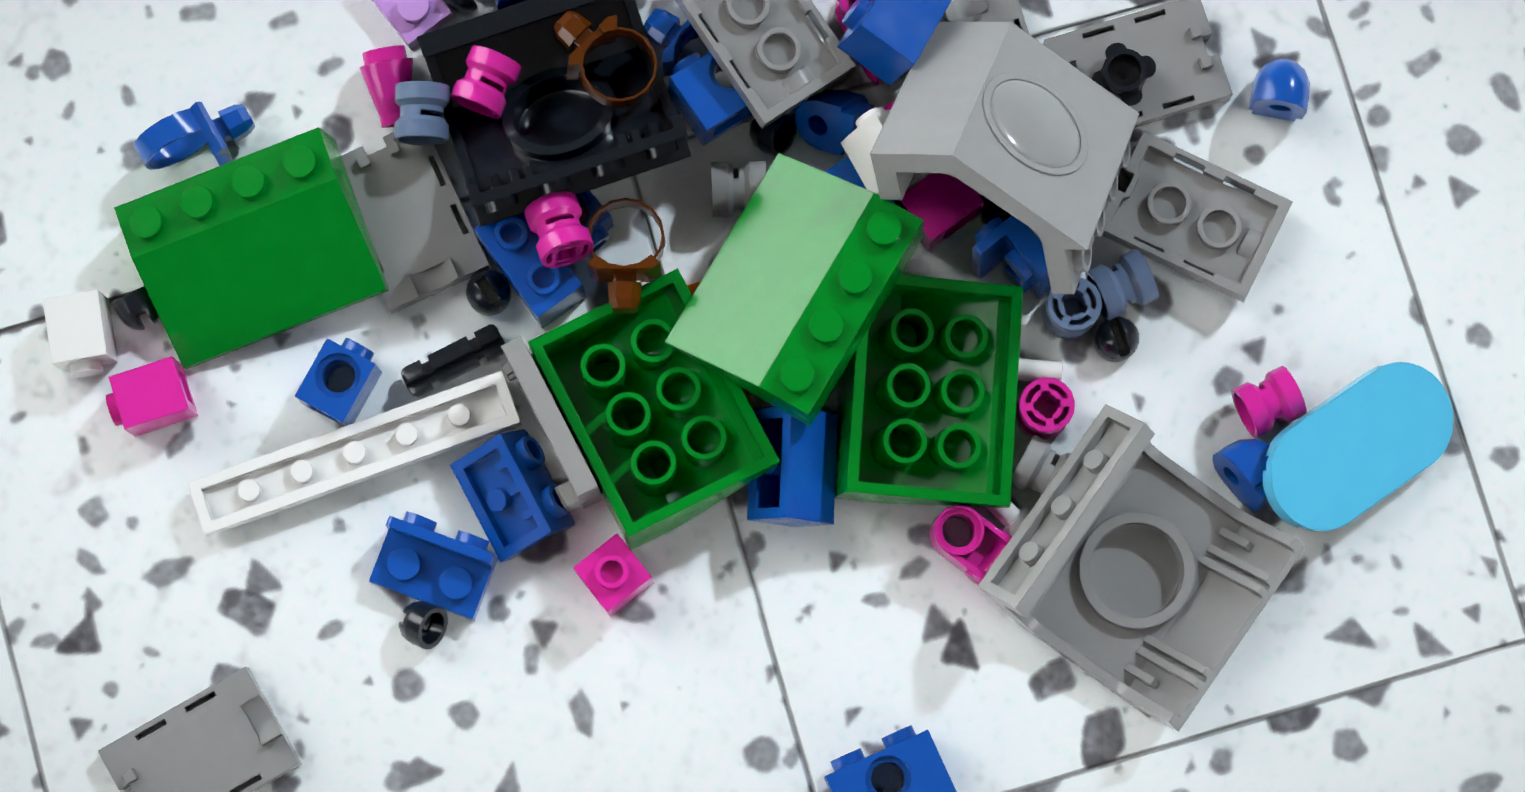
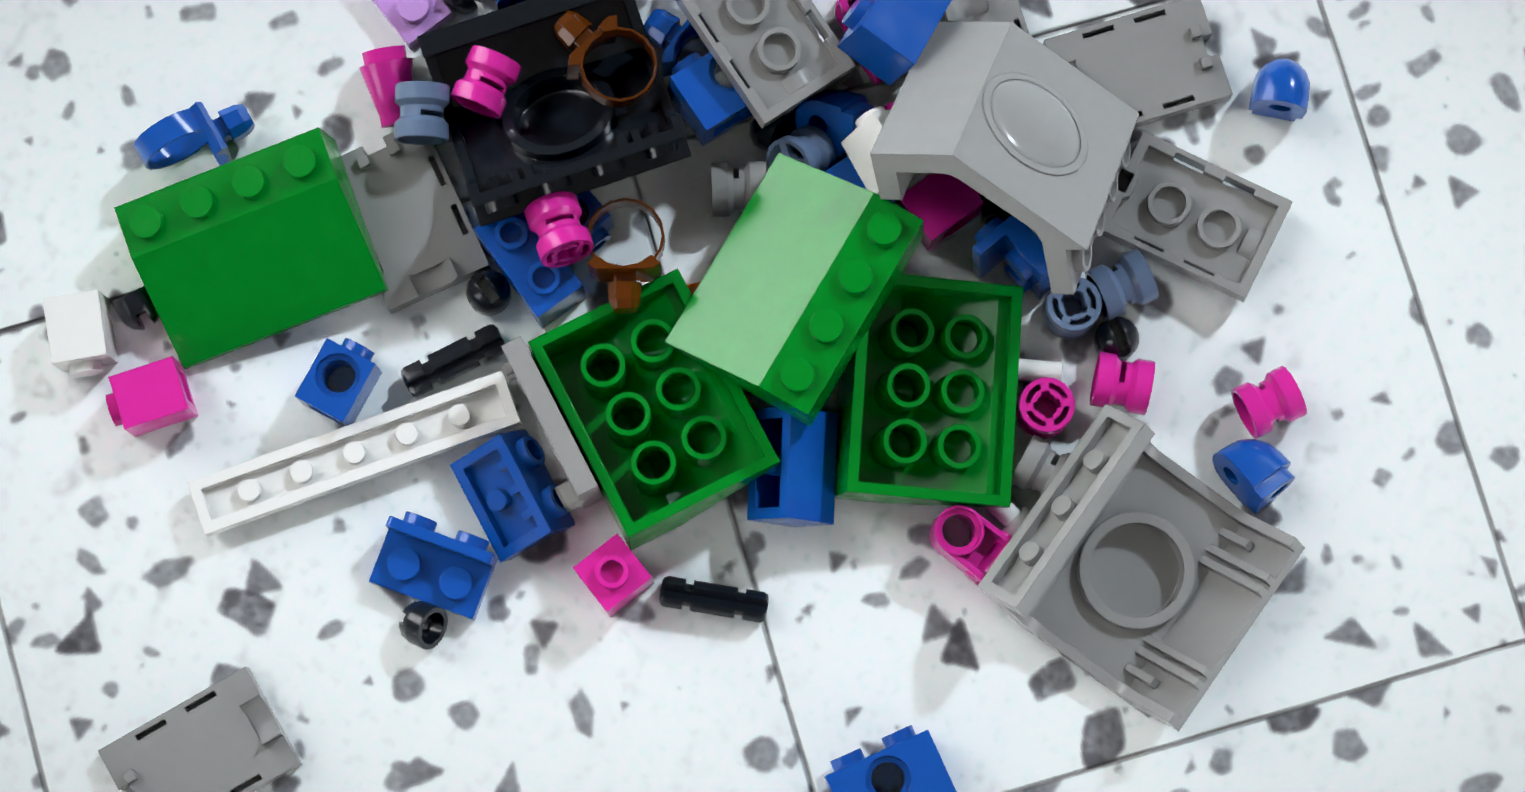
black plate [1092,43,1156,106] -> none
medium azure tile [1263,362,1453,531] -> none
none -> black axle [659,576,769,623]
none -> sand blue wheel [766,125,836,172]
none -> dark pink wheel [1090,351,1155,416]

